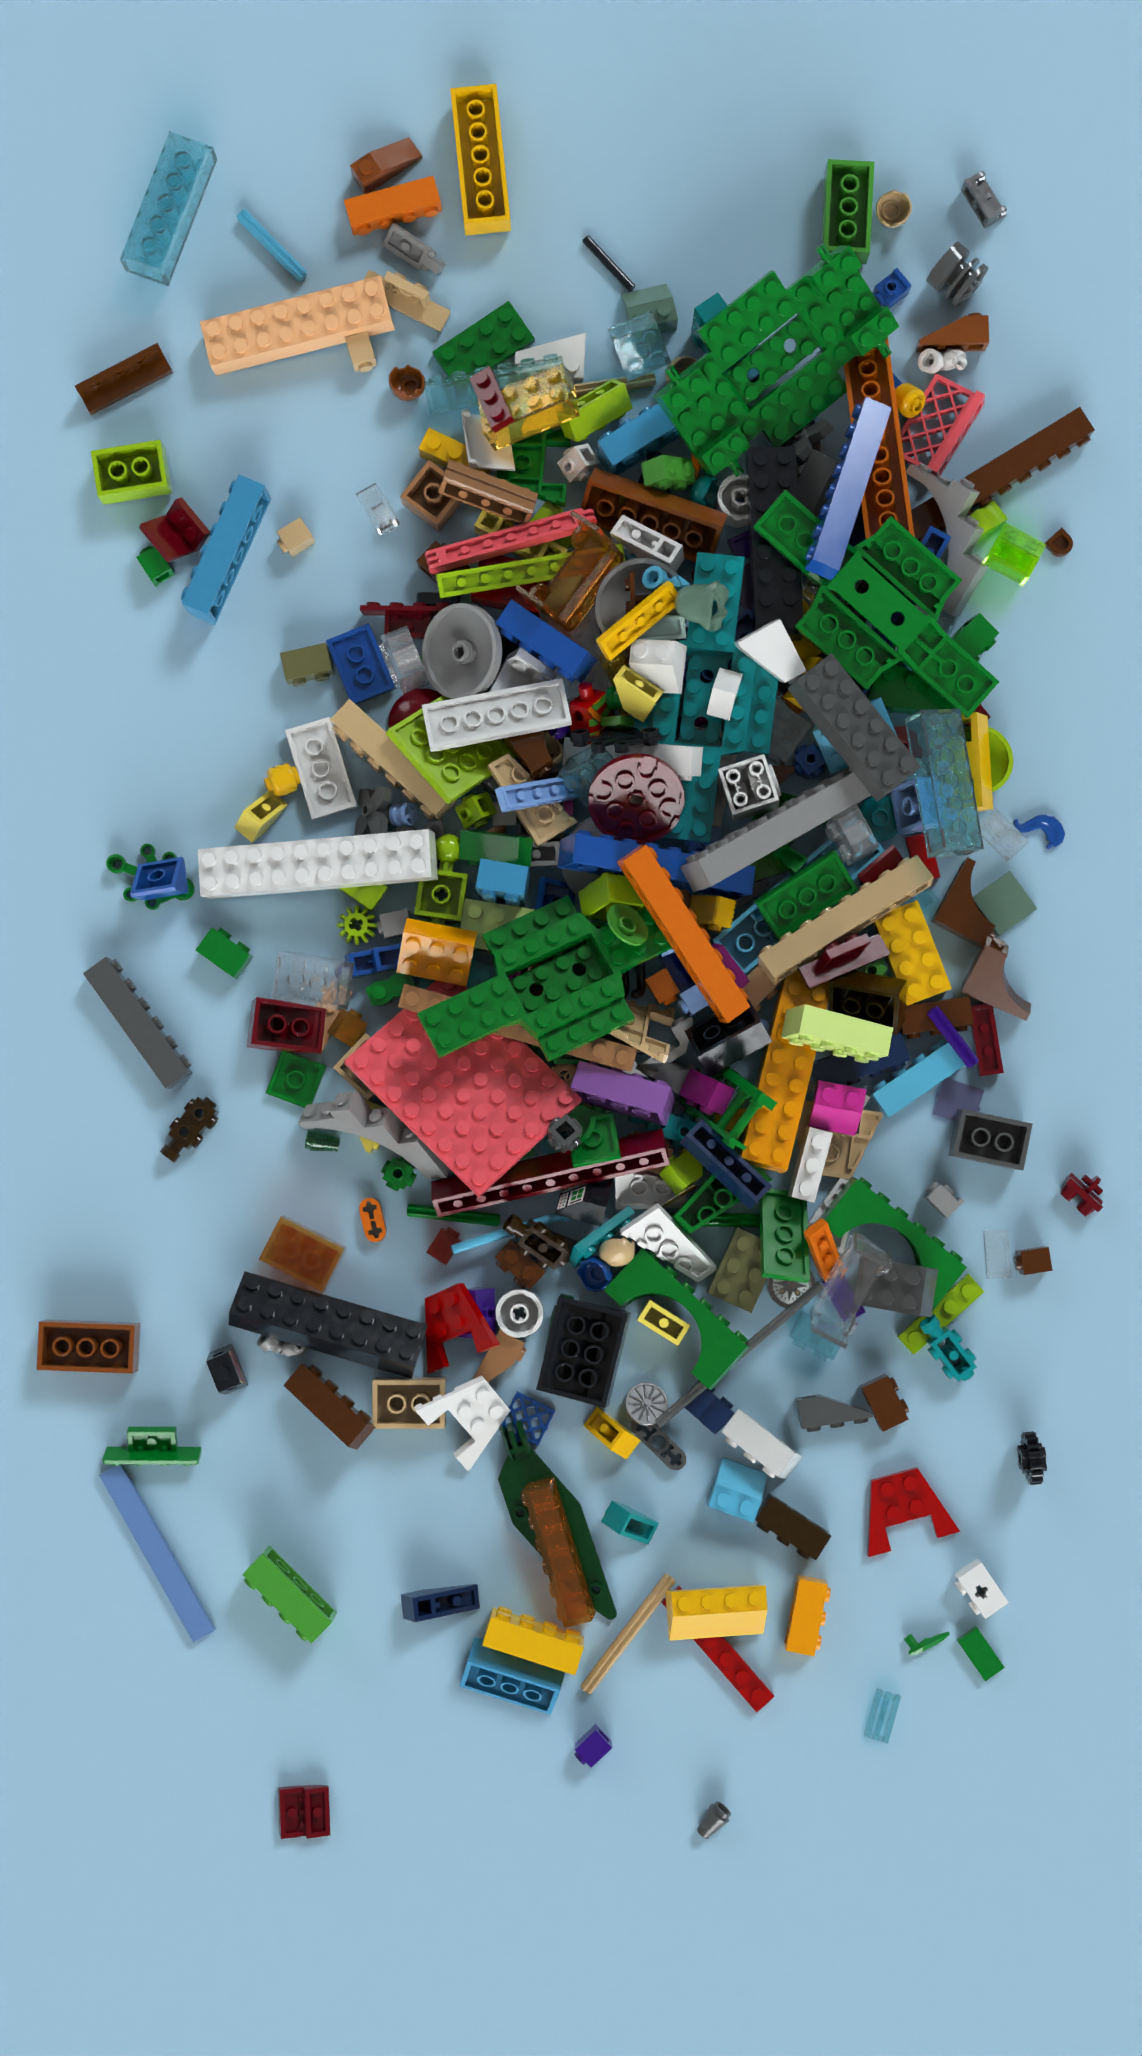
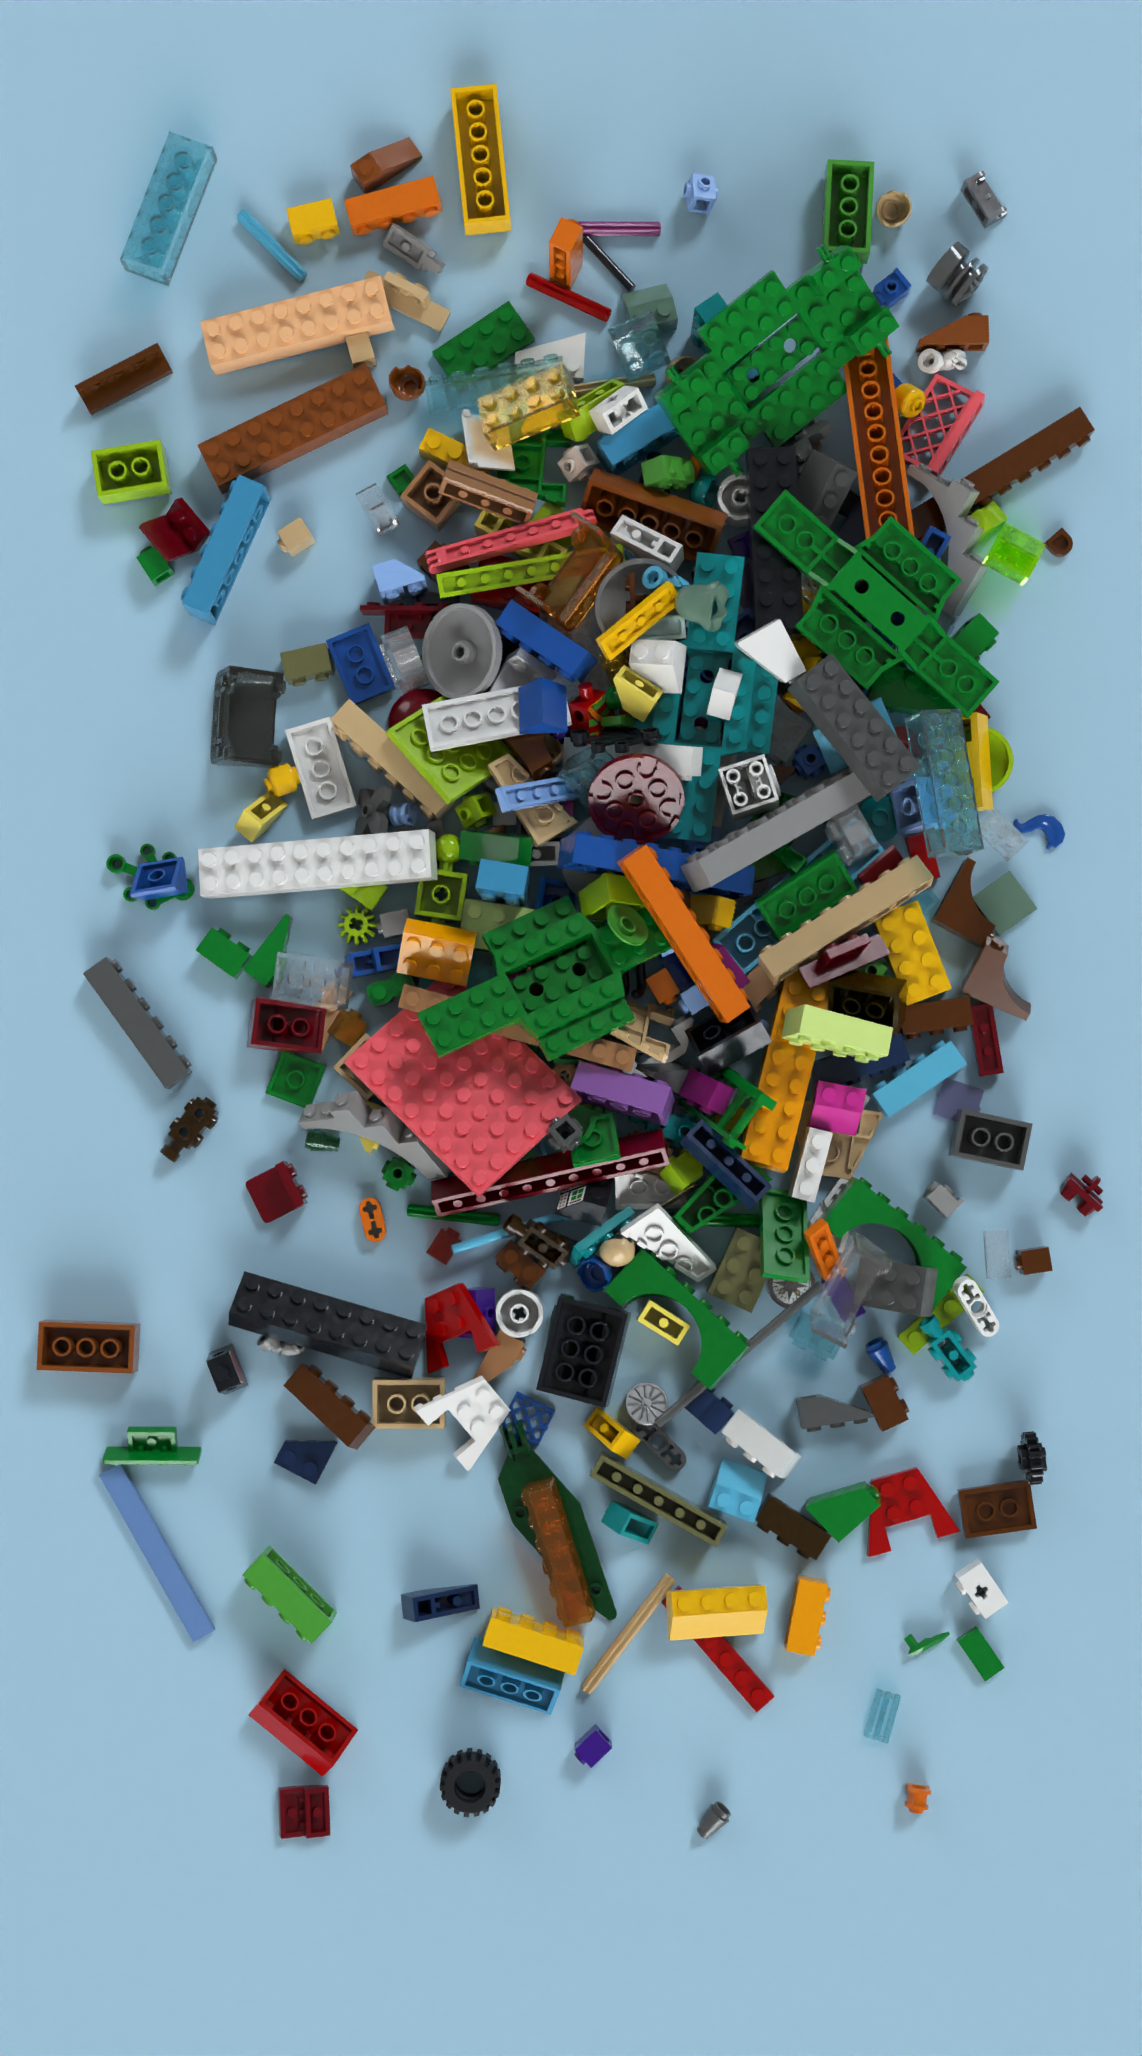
clear orange brick [259,1215,347,1292] -> none
plate [469,366,515,433] -> none
brick [804,397,892,580] -> none
dark purple axle [927,1006,979,1068] -> none
none -> dark orange brick [197,363,388,494]
none -> clear smoke windscreen [210,665,286,768]
none -> green slope [243,914,293,988]
none -> dark red bracket [245,1161,308,1223]
none -> red slope [248,1669,358,1776]
none -> dark blue wing [274,1440,338,1485]
none -> yellow brick [286,198,340,245]
none -> light blue slope [372,559,428,604]
none -> green tile [386,464,415,497]
none -> black tyre [440,1748,501,1817]
none -> blue slope [518,677,568,734]
none -> red axle [526,272,612,322]
none -> orange brick [549,217,583,290]
none -> magenta axle [577,221,661,236]
none -> white brick [588,385,648,434]
none -> olive brick [590,1451,728,1547]
none -> light blue brick [683,173,718,214]
none -> green slope [805,1481,881,1543]
none -> blue cone [866,1337,896,1374]
none -> orange brick [904,1783,931,1814]
none -> white beam [953,1276,999,1337]
none -> reddish brown plate [957,1479,1037,1539]

